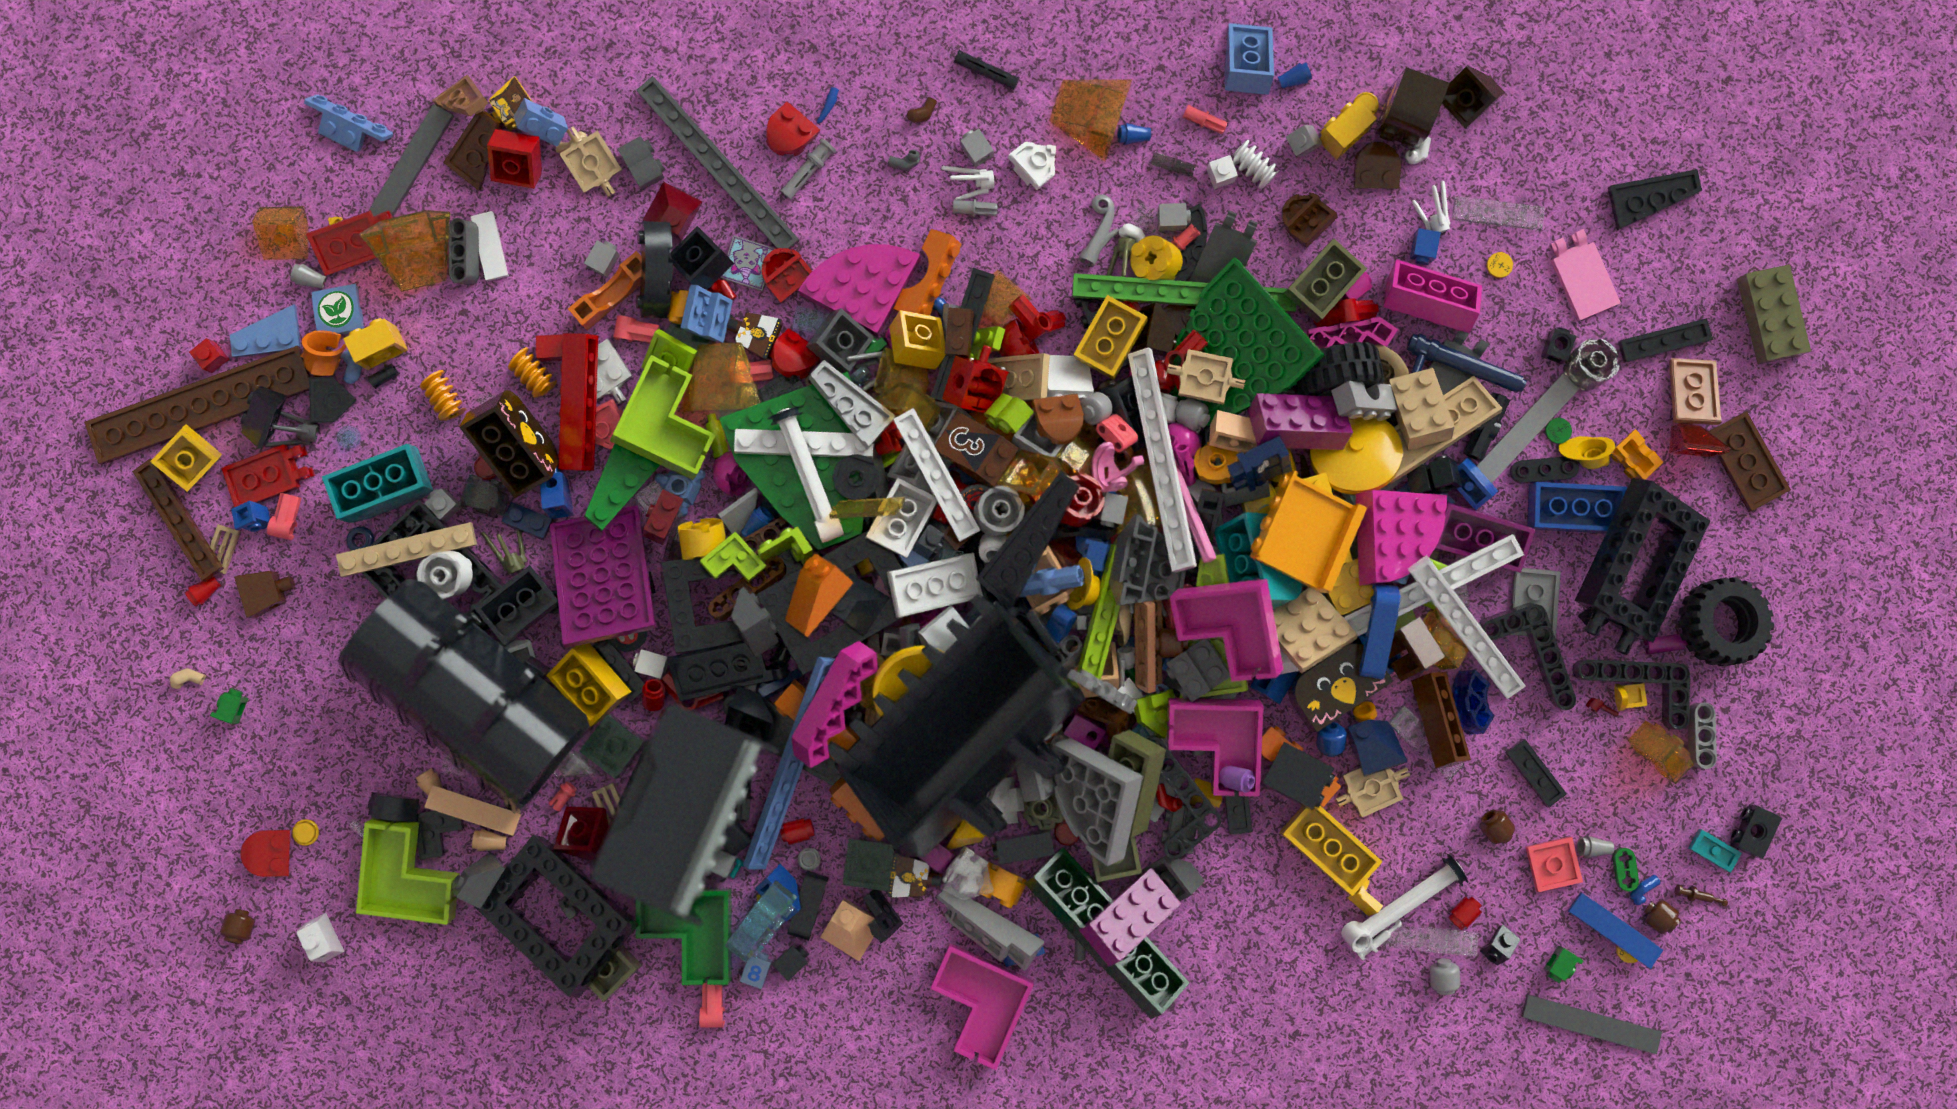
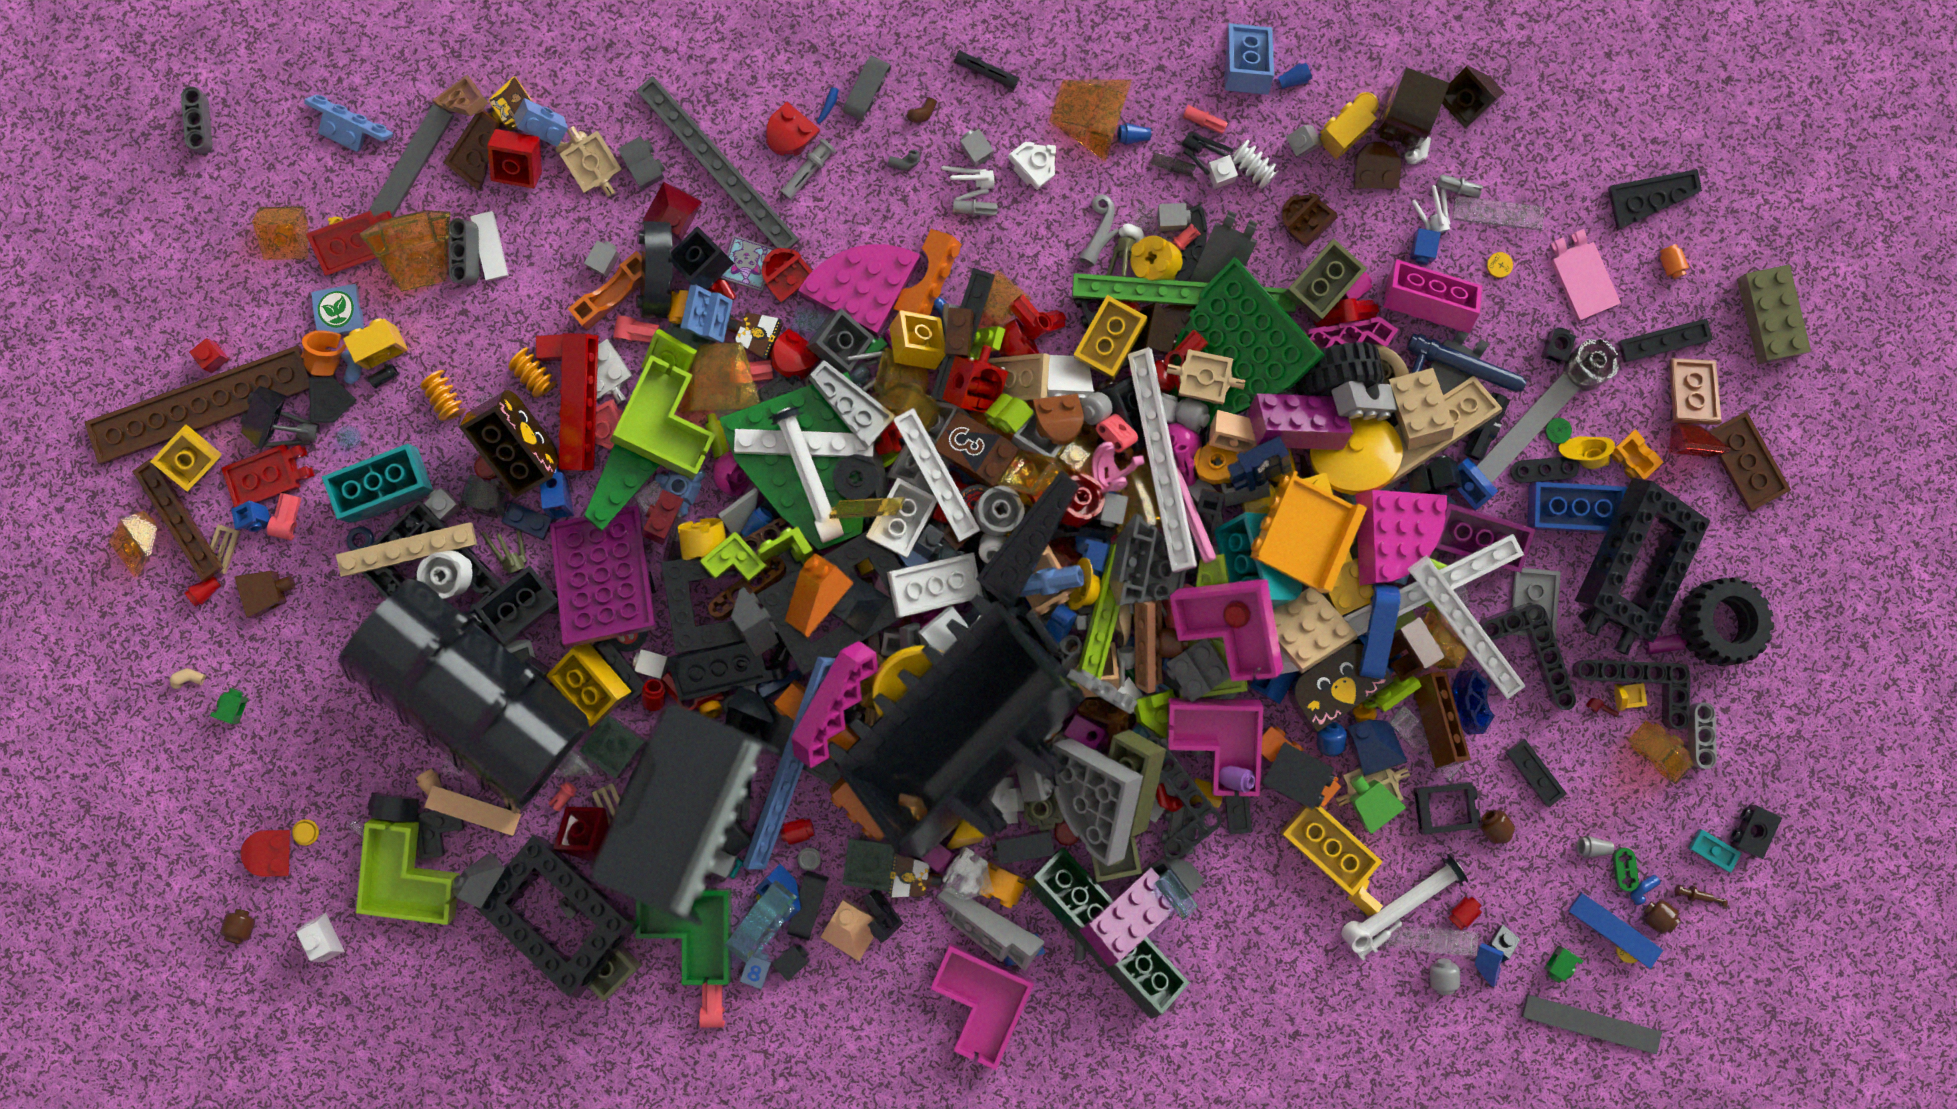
medium blue wing [230,305,301,358] -> none
light grey cone [290,264,327,289] -> none
light nougat cone [472,829,507,851] -> none
coral plate [1525,837,1583,892] -> none
none -> slope [109,510,158,577]
none -> dark grey beam [181,86,213,155]
none -> light orange tile [699,700,723,719]
none -> dark grey beam [843,55,891,122]
none -> clear orange arm [898,793,927,822]
none -> clear light blue tile [1155,869,1198,920]
none -> black plant [1182,131,1234,175]
none -> red piece [1223,601,1251,628]
none -> bright green torso [1349,775,1406,834]
none -> lime hinge [1362,676,1421,712]
none -> black window [1414,782,1481,834]
none -> light grey axle [1437,174,1483,199]
none -> blue slope [1475,943,1504,987]
none -> orange brick [1660,244,1689,279]

